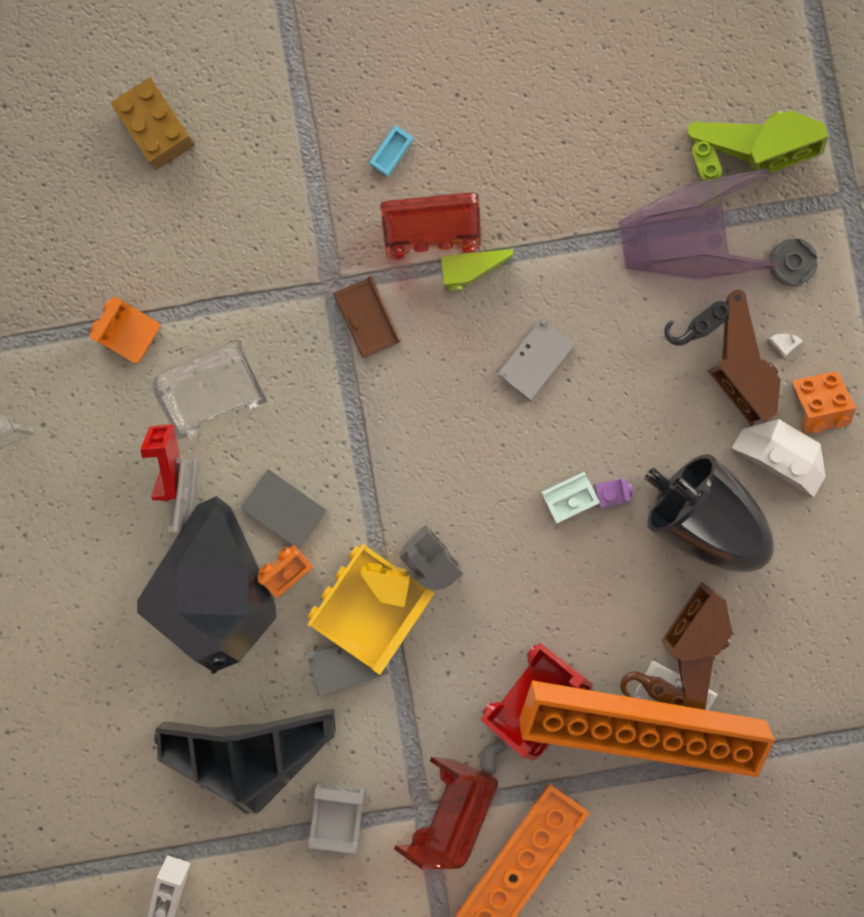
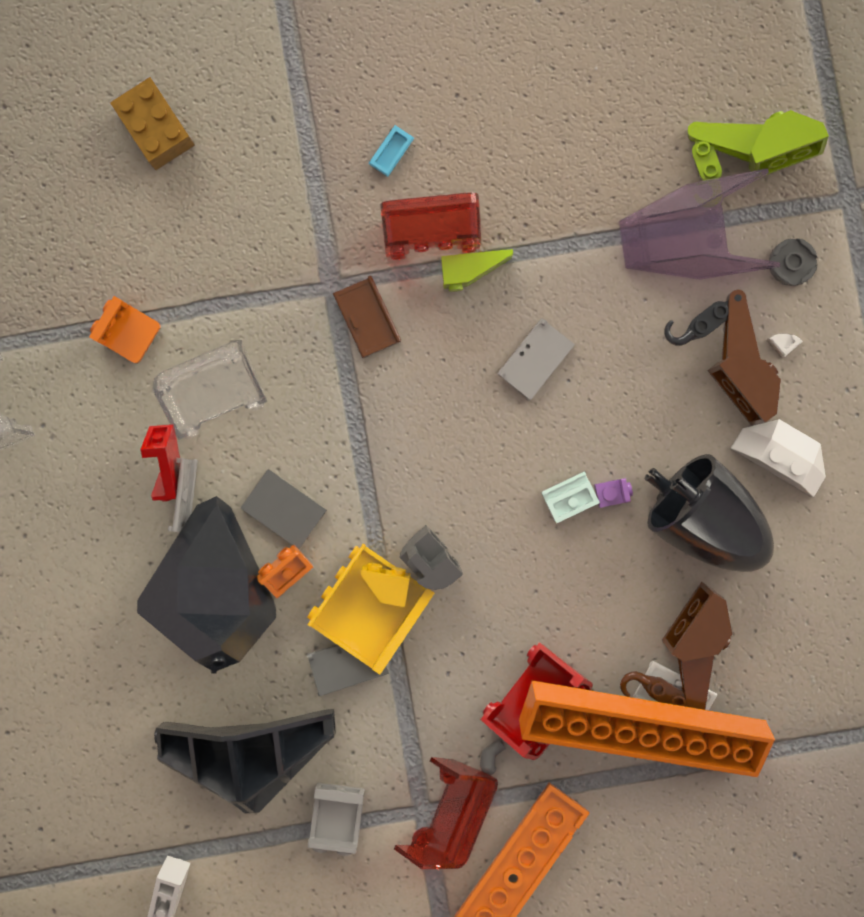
orange bracket [792,372,856,434] -> none

